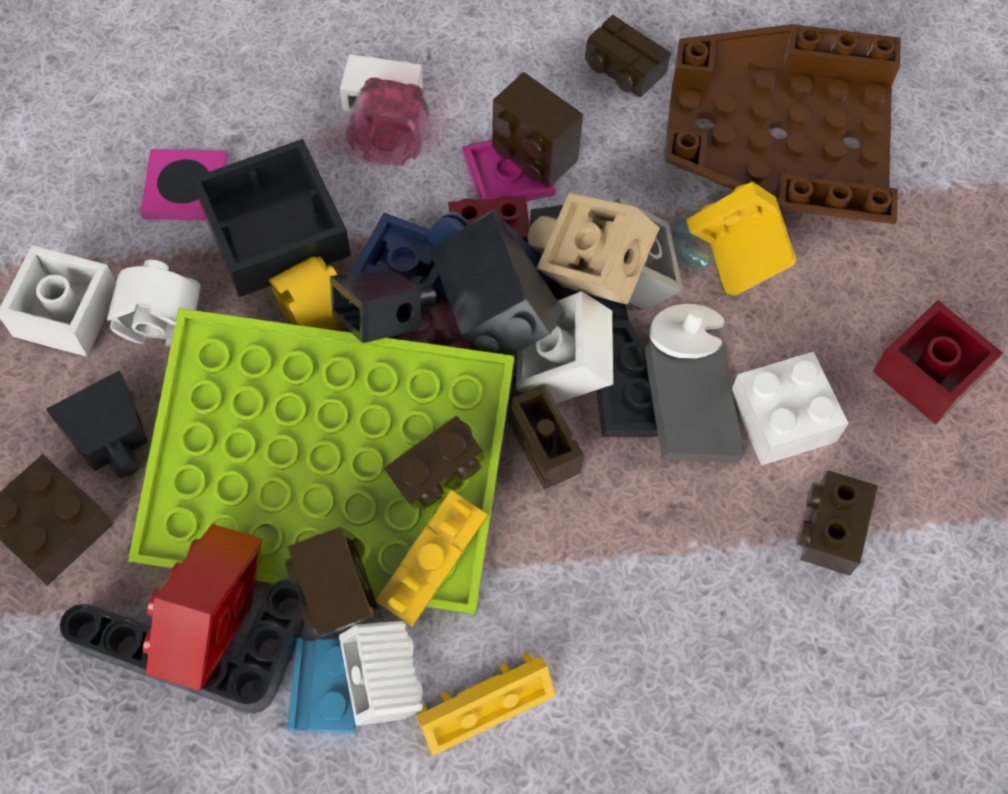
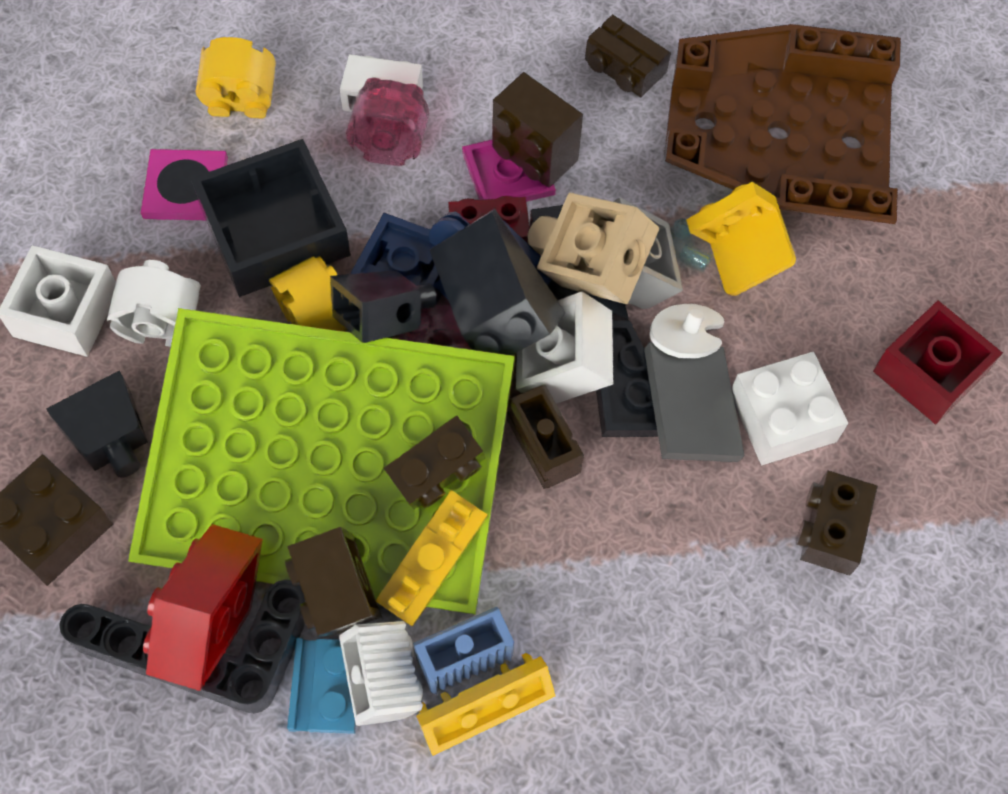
none -> yellow brick [195,37,276,119]
none -> medium blue brick [413,607,514,695]

